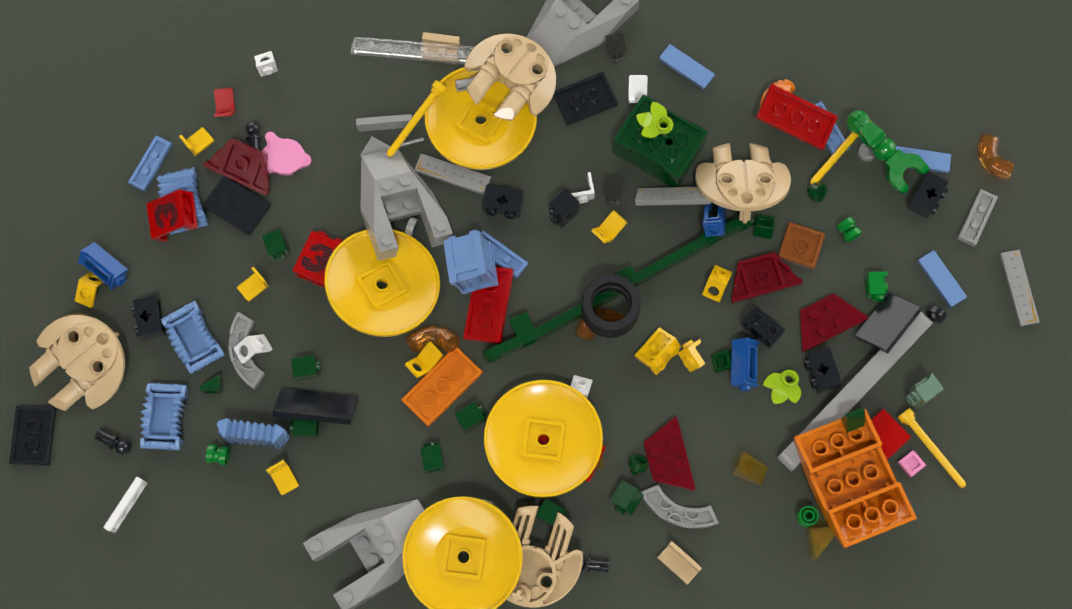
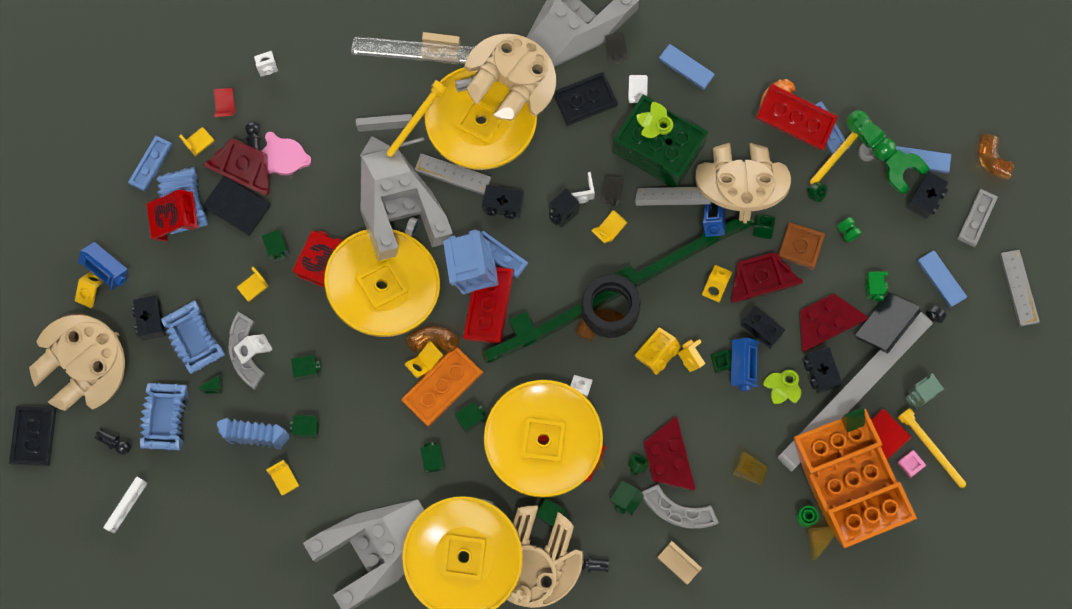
green wheel [206,444,230,466] -> none
black tile [273,388,358,425] -> none

